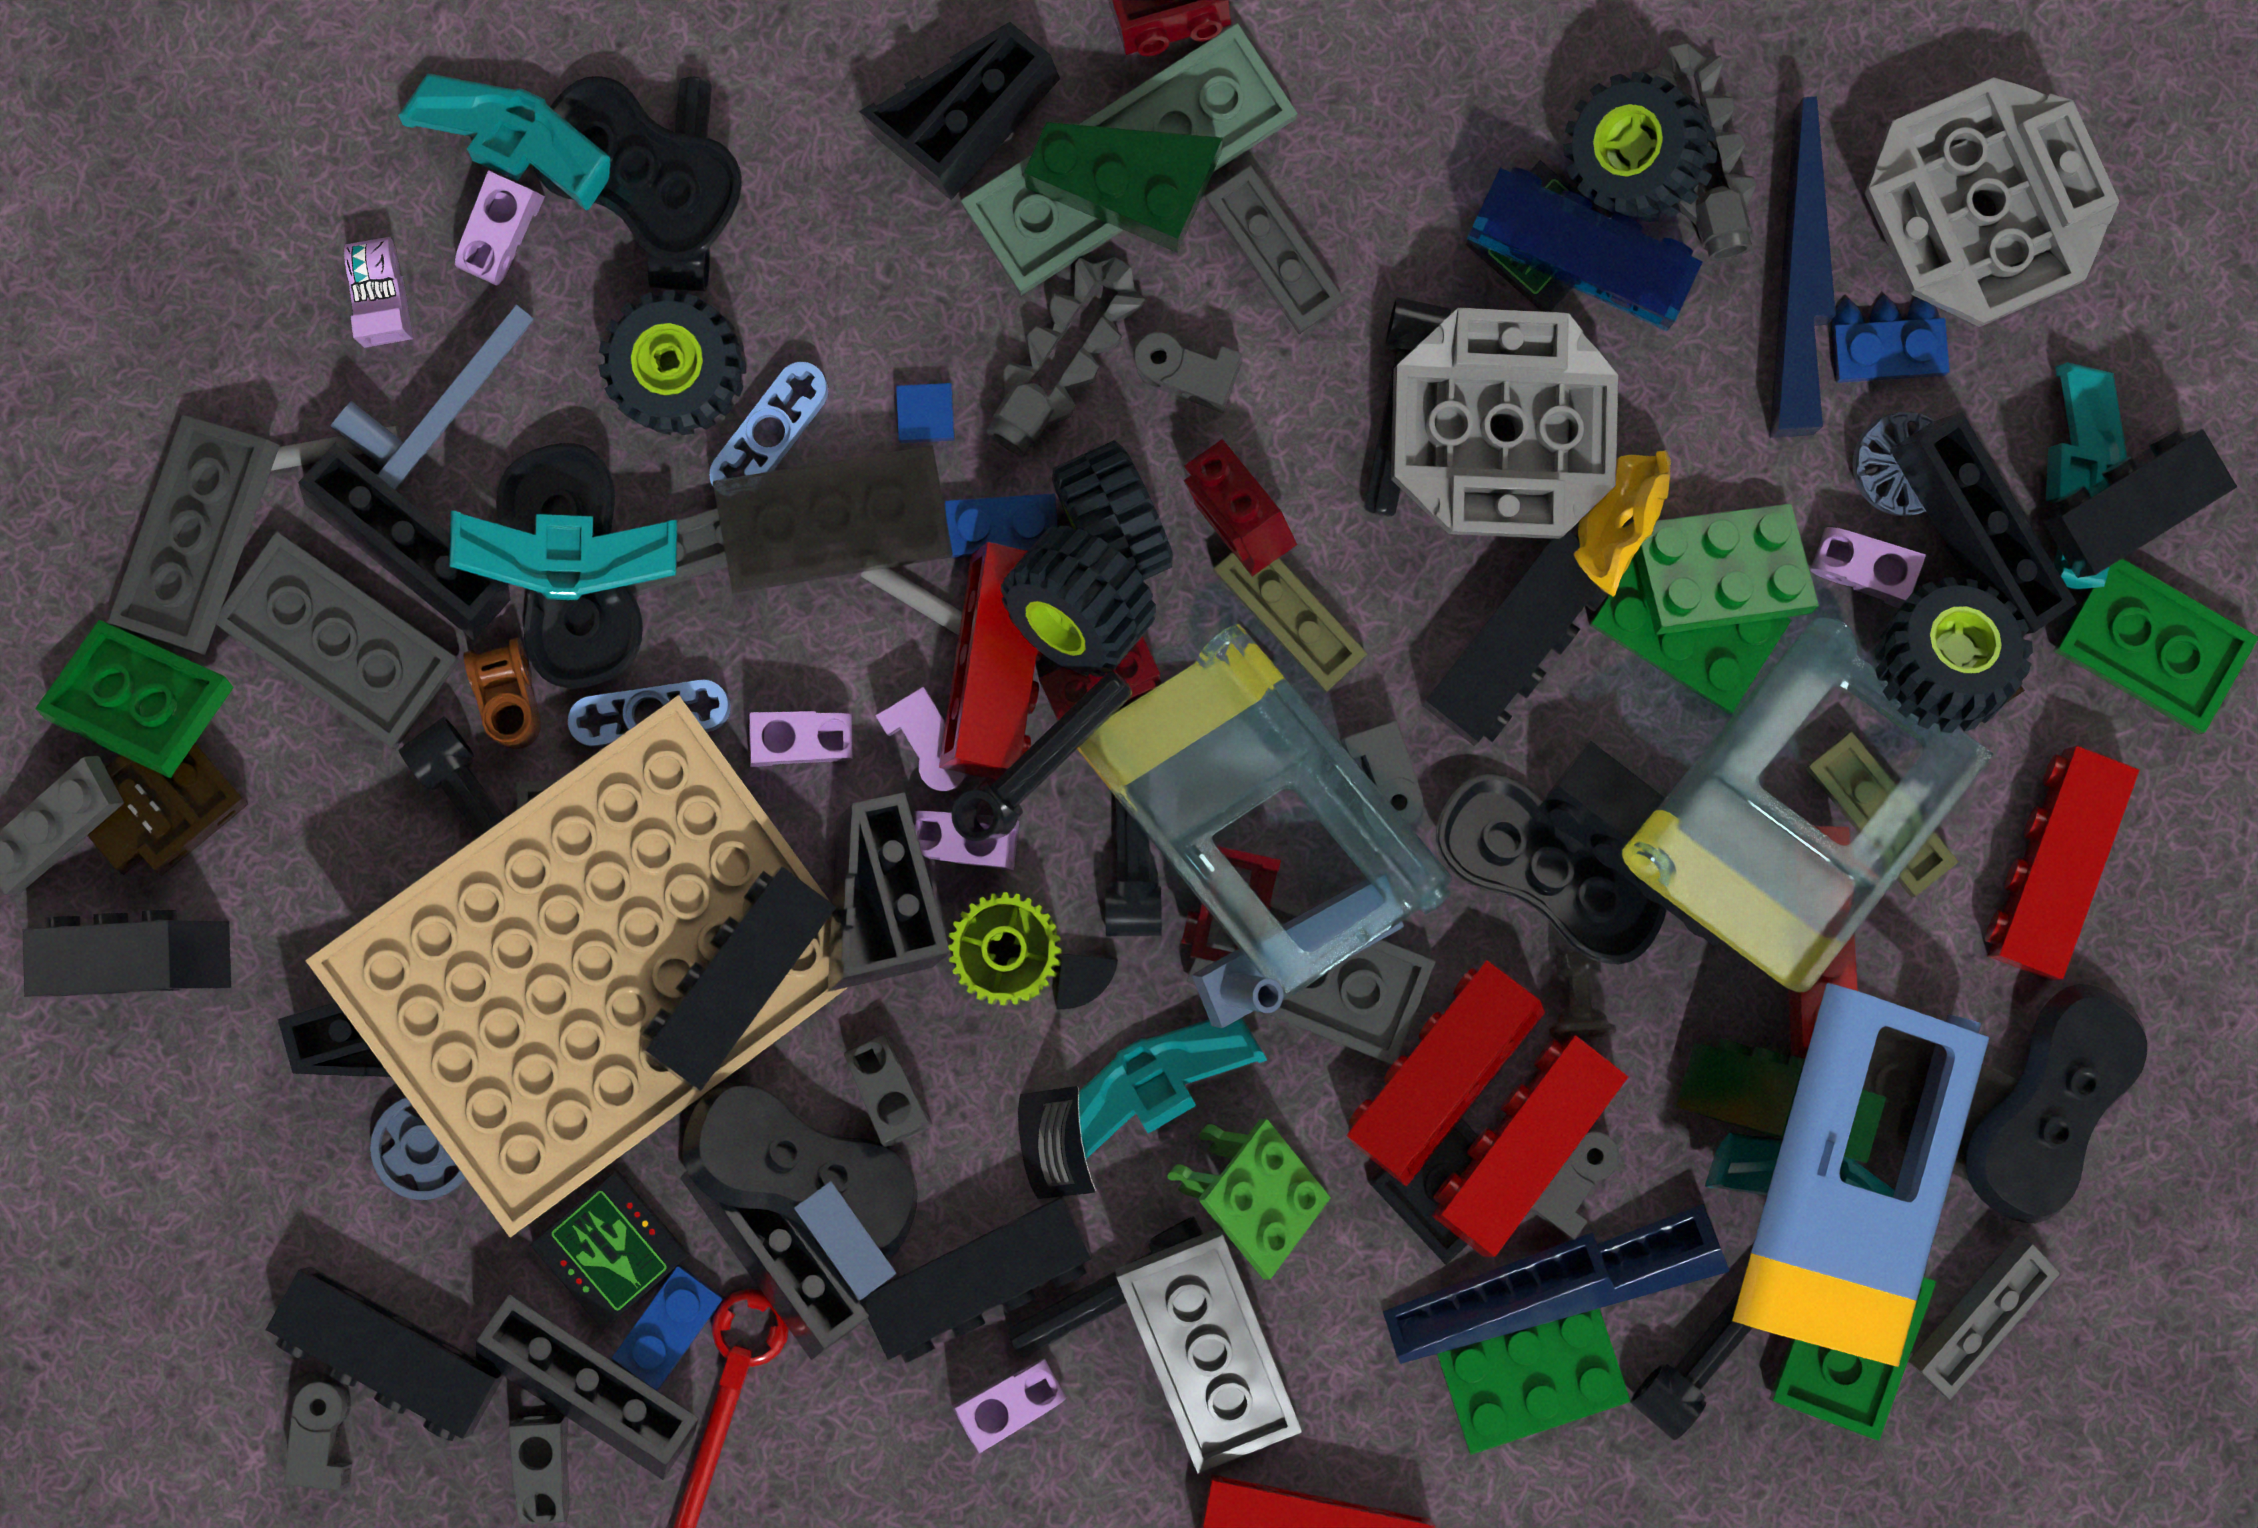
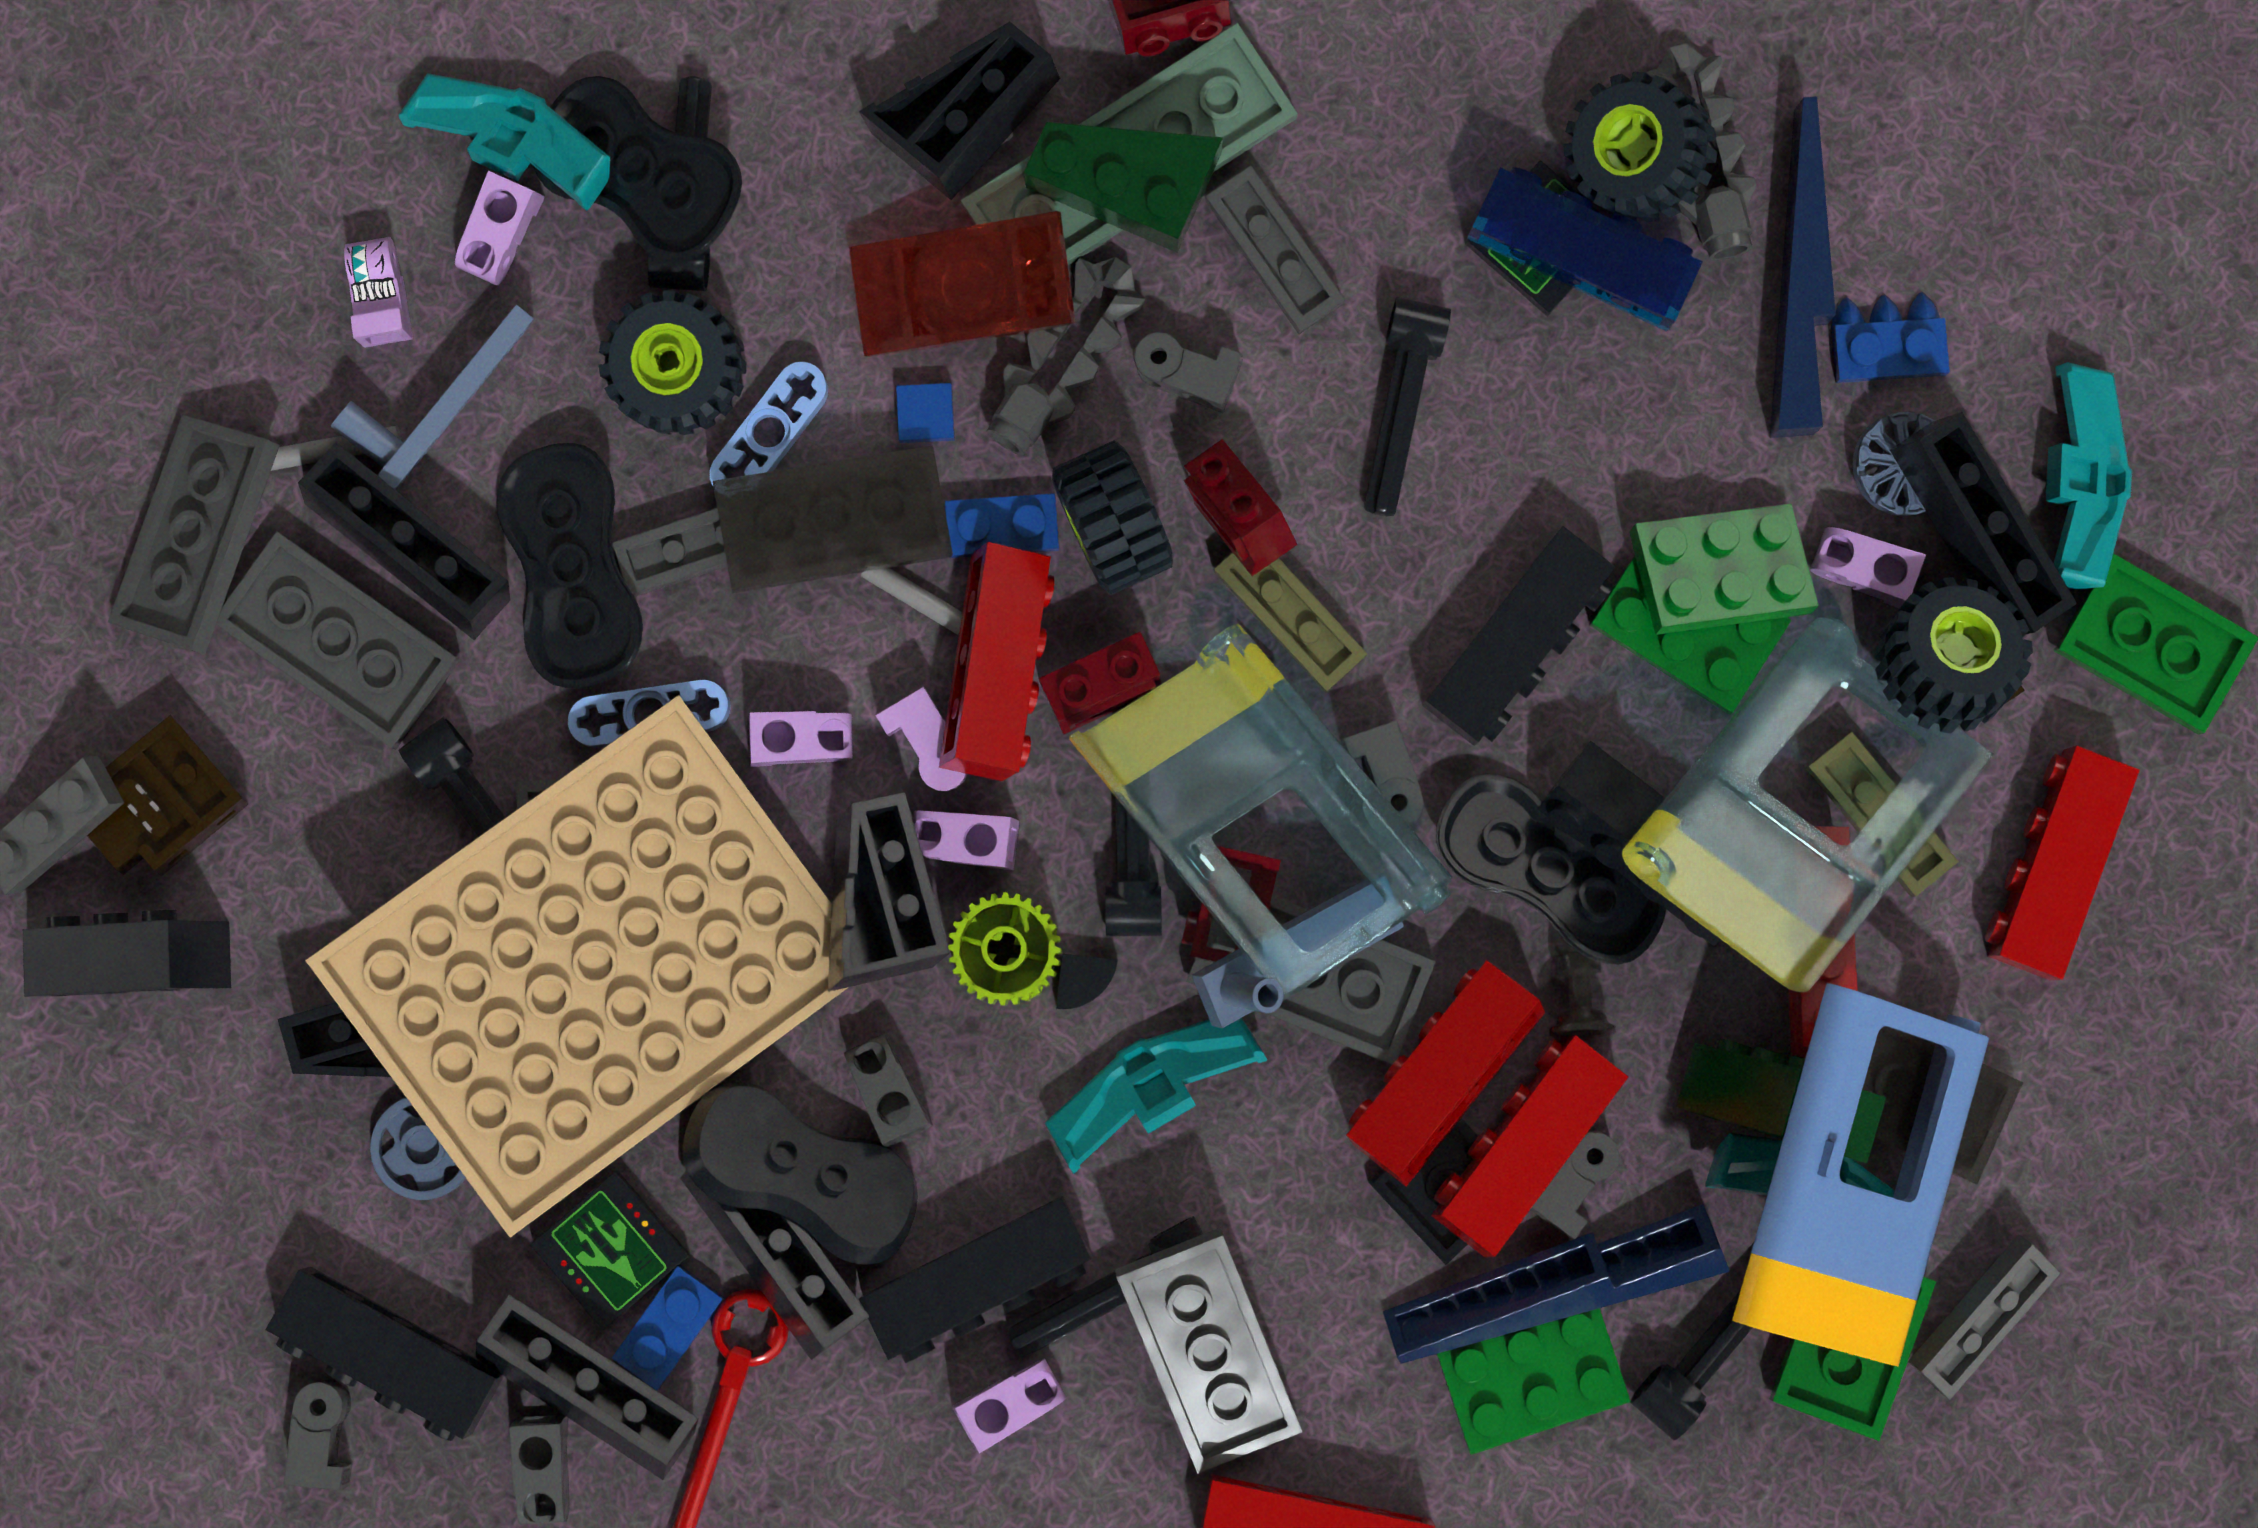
green plate [35,620,234,778] -> none
teal plate [449,510,678,600] -> none
dark orange piece [463,637,541,749] -> none
black brick [641,867,836,1092] -> none
sand blue sticker [794,1181,897,1300] -> none
black axle [951,671,1133,841] -> none
black wheel [1001,526,1156,677] -> none
black sticker [1018,1086,1096,1199] -> none
bright green plate [1167,1118,1331,1280] -> none
light grey piece [1391,308,1618,539] -> none
yellow piece [1573,450,1671,597] -> none
light grey piece [1865,77,2120,327] -> none
black plate [1966,984,2148,1224] -> none
black wedge [2043,427,2237,578] -> none
none -> clear red slope [849,211,1076,357]

